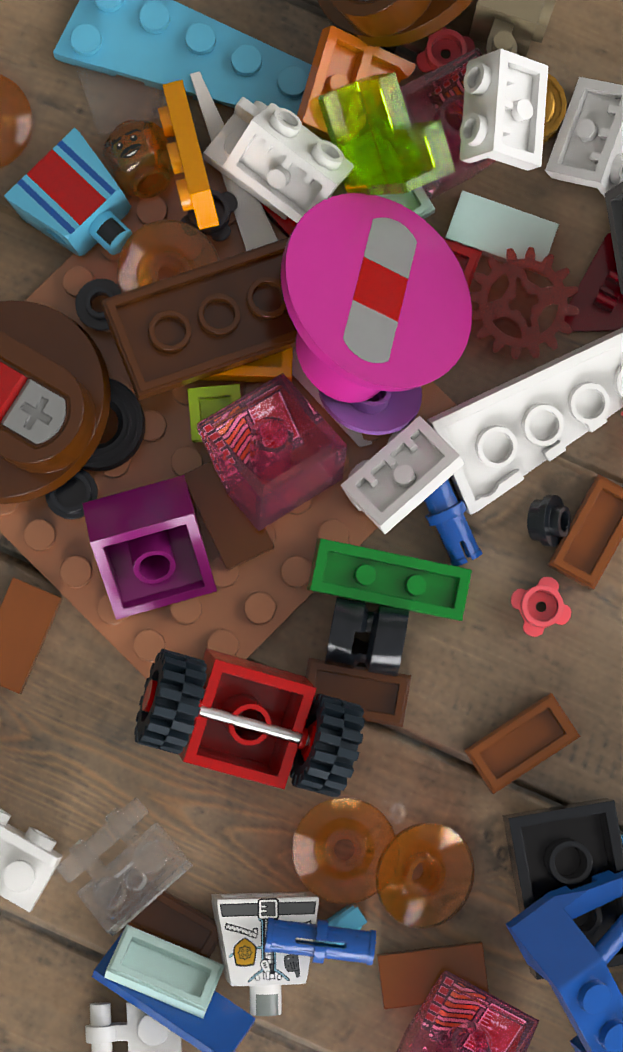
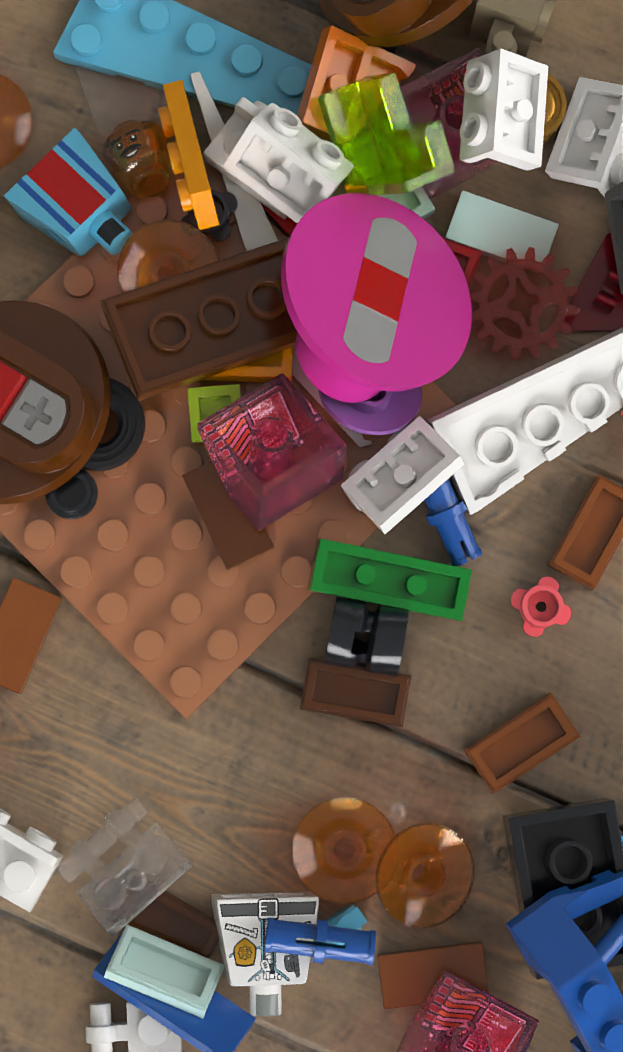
black plate [75,279,124,331] -> none
magenta slope [82,475,217,620] -> none
brick [134,648,365,798] -> none
coral plate [416,26,475,76] -> none
black plate [527,495,571,547] -> none

